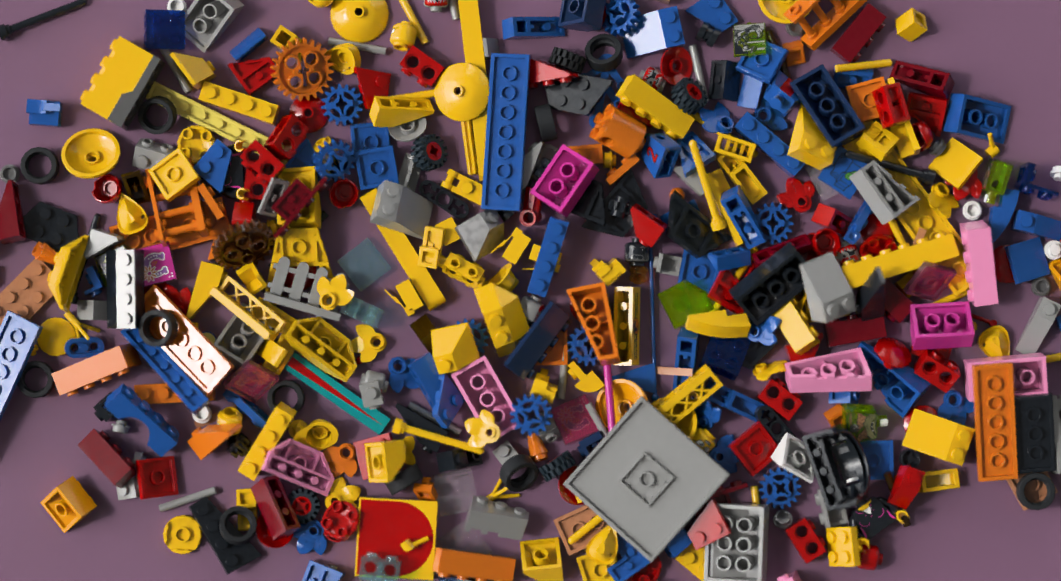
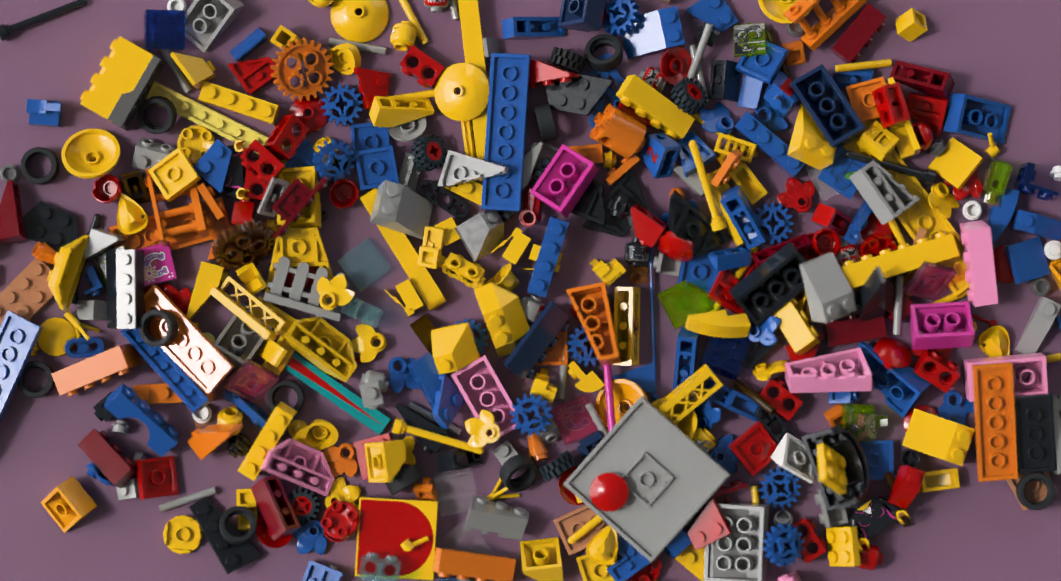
sticker [656,366,693,376] -> none
none -> blue plate [85,462,115,486]
none -> wing [437,150,509,188]
none -> red dish [590,473,629,511]
none -> red dish [657,231,694,262]
none -> light grey bar [687,23,714,80]
none -> orange plate [711,149,744,187]
none -> dark brown bar [733,379,777,415]
none -> blue gear [763,523,805,567]
none -> yellow plate [817,443,847,495]
none -> light grey bar [893,276,904,335]

